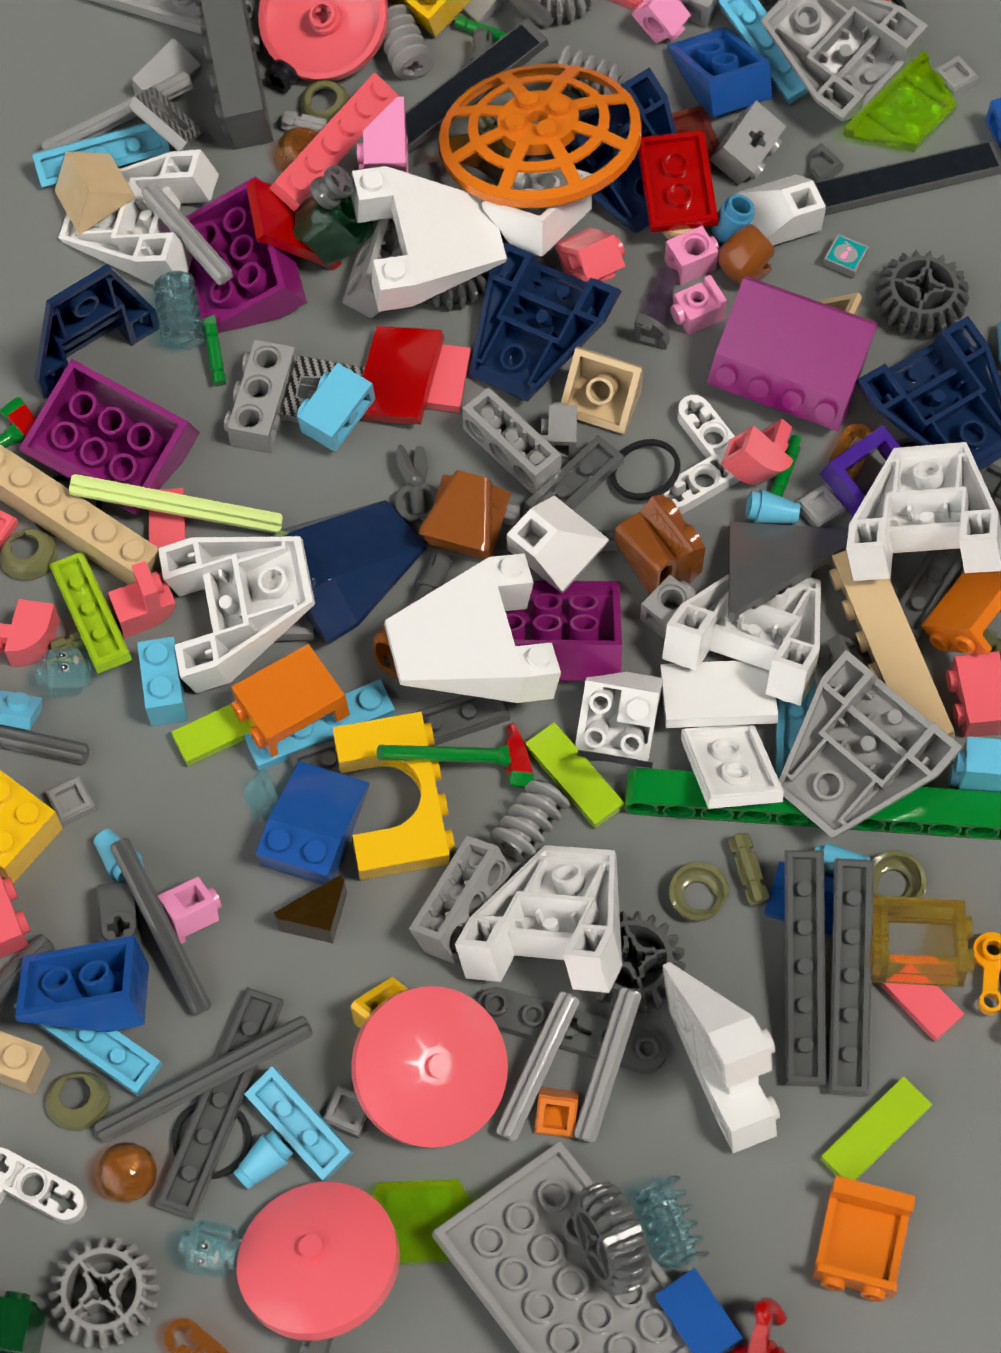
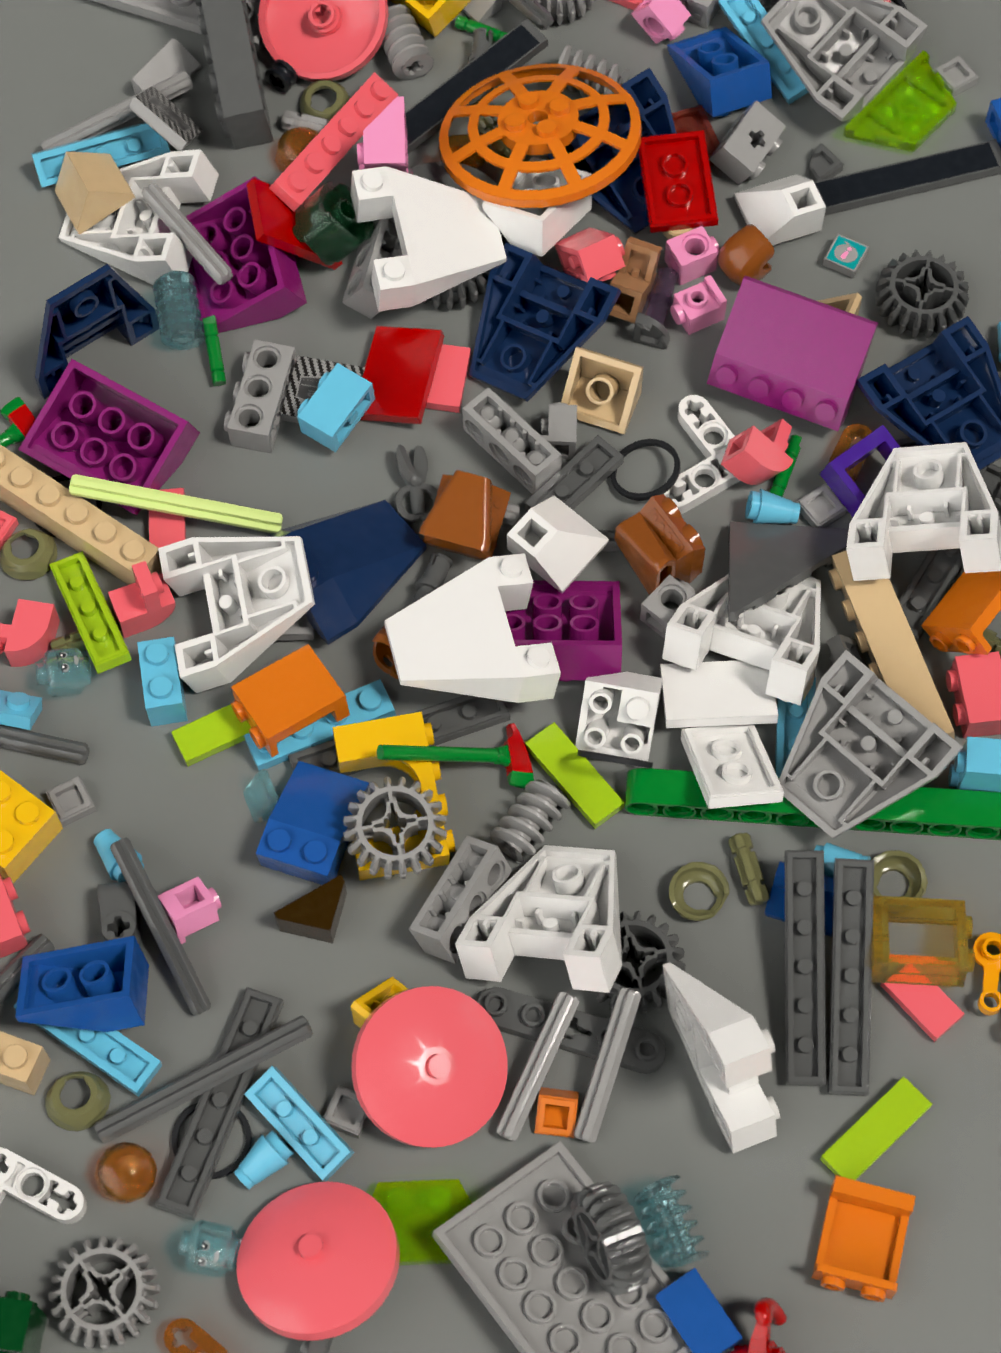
dark grey wheel [310,165,355,210] -> none
dark azure brick [711,194,754,243] -> none
none -> light grey gear [343,776,447,880]
none -> medium nougat brick [609,236,662,323]

